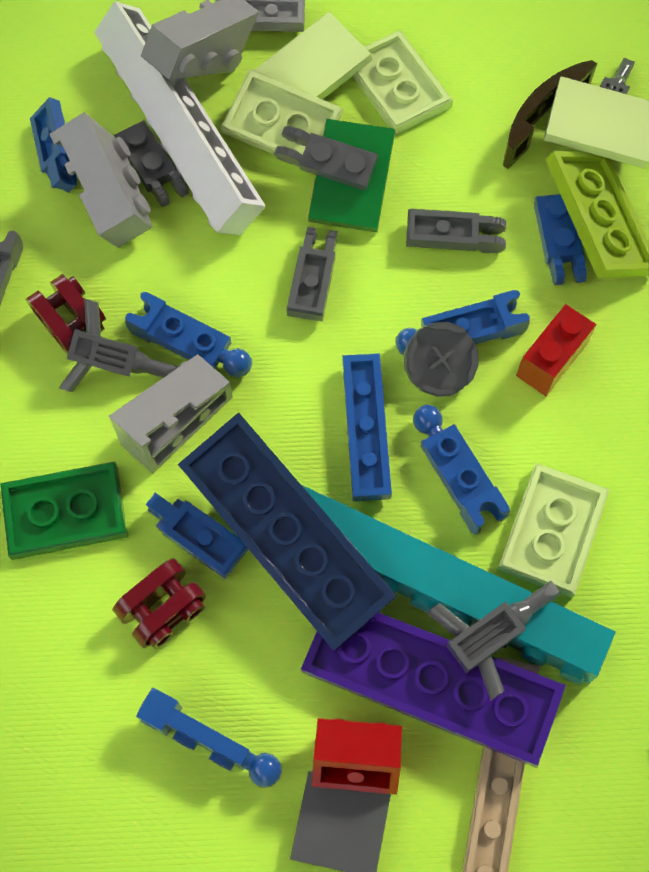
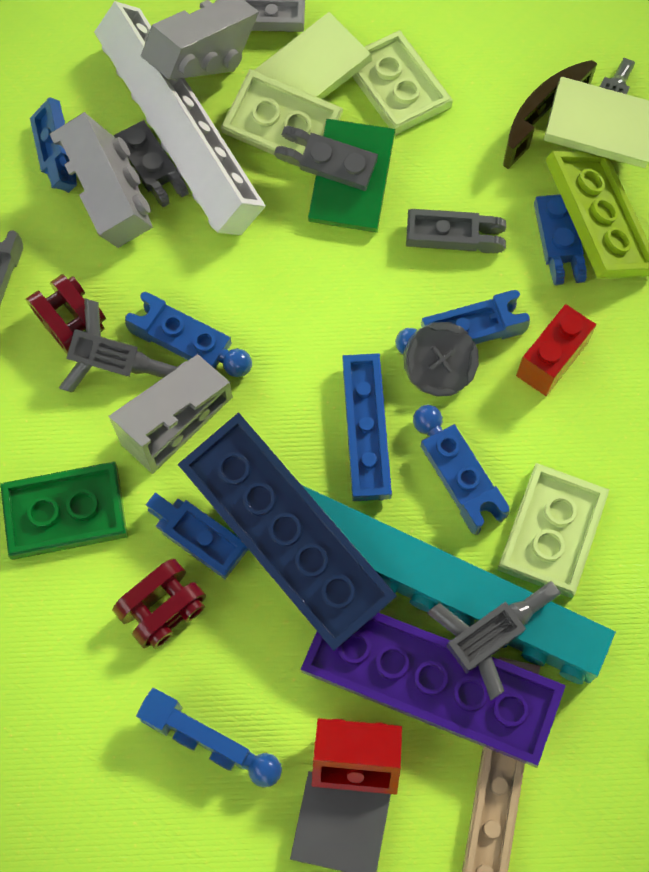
dark grey hinge [287,227,338,322] -> none

